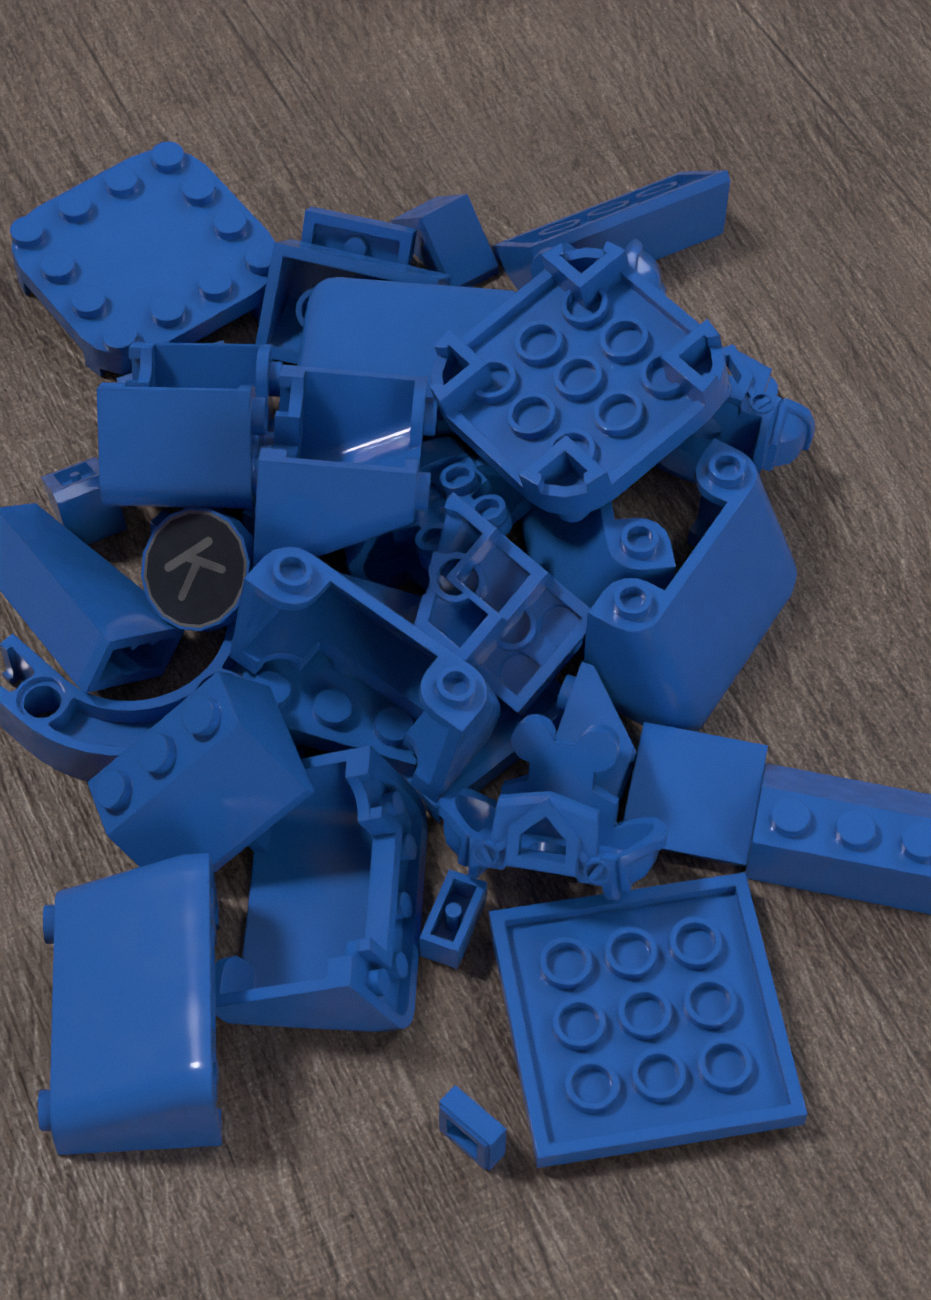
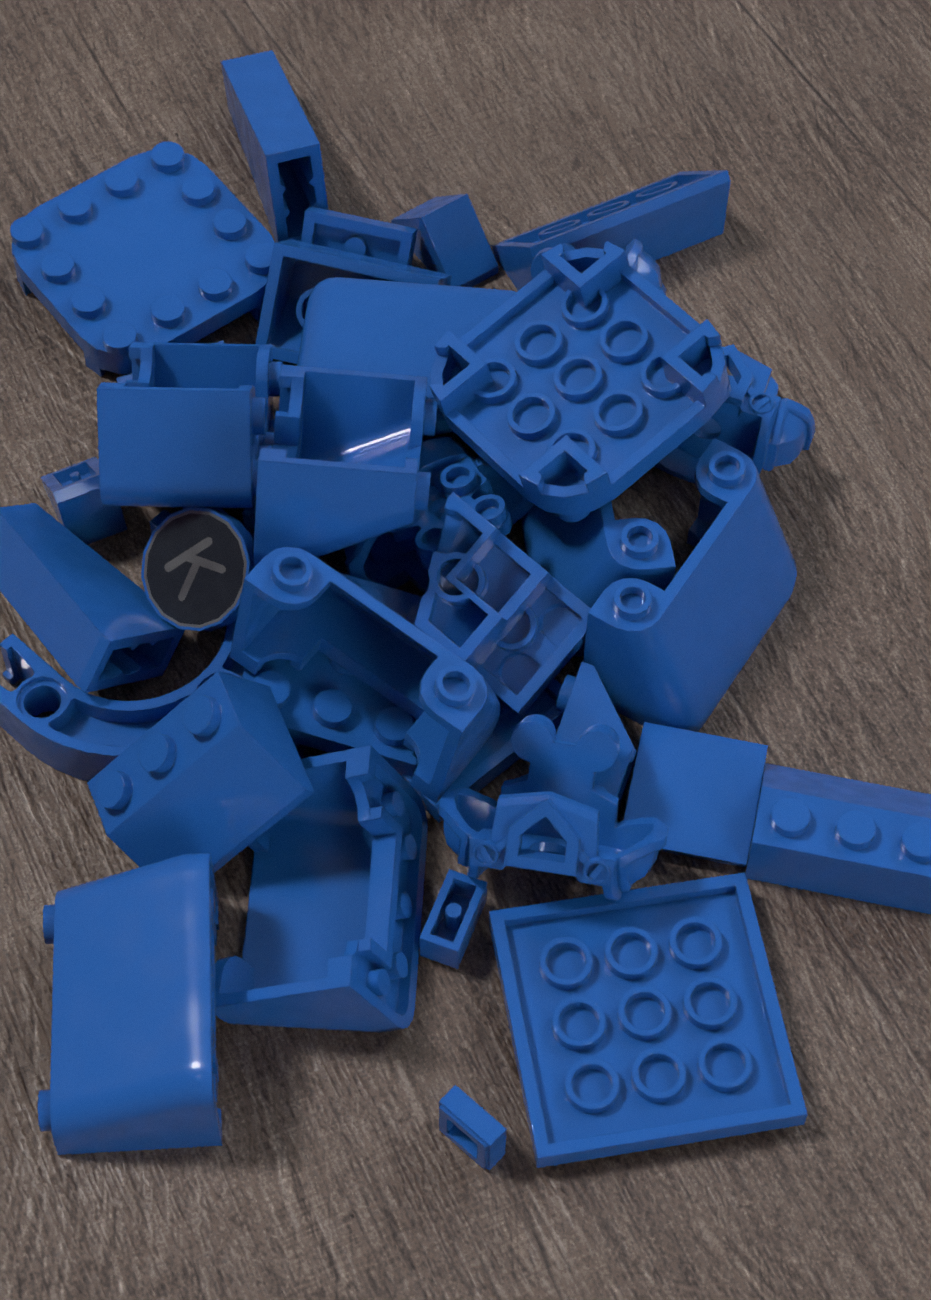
none -> blue slope [221,50,329,242]

